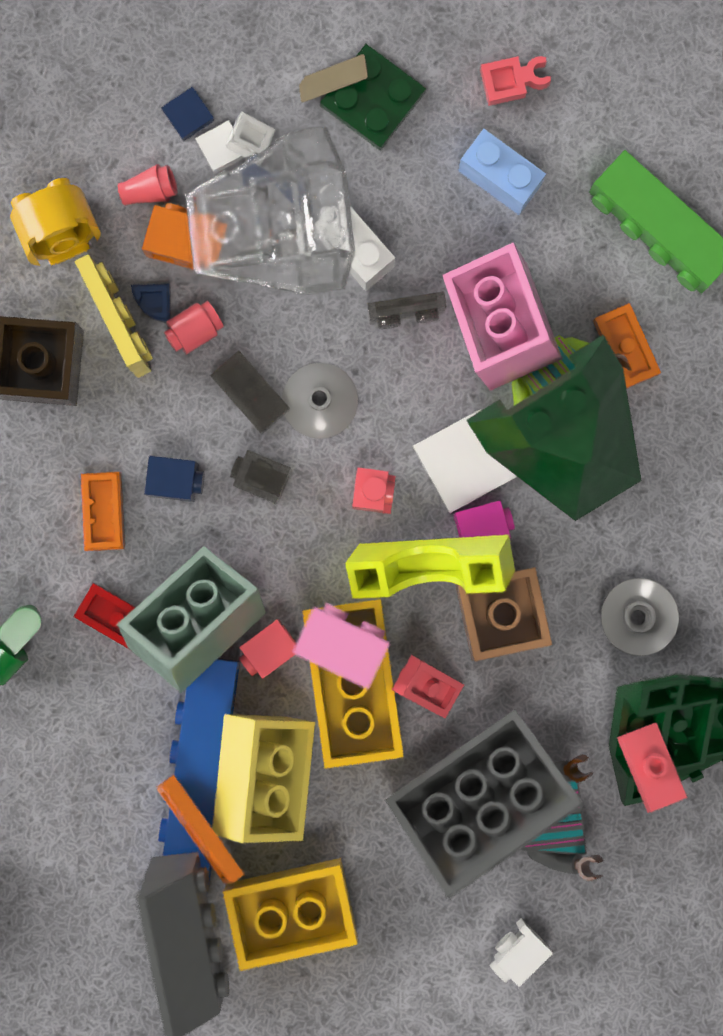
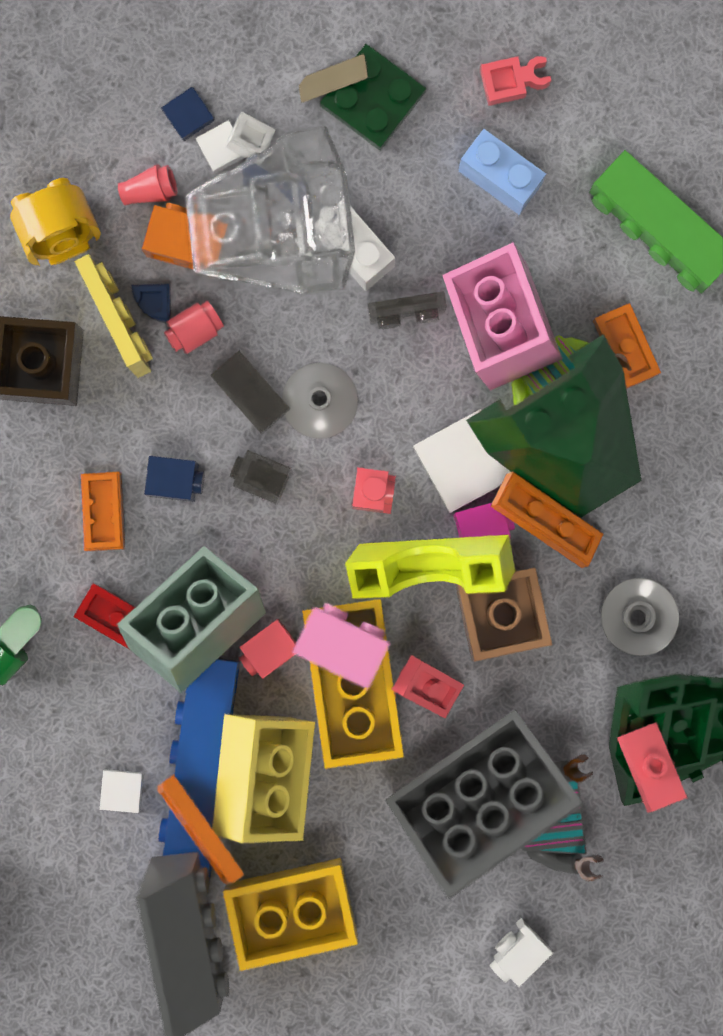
none -> white tile [99,769,144,813]
none -> orange tile [491,472,604,568]

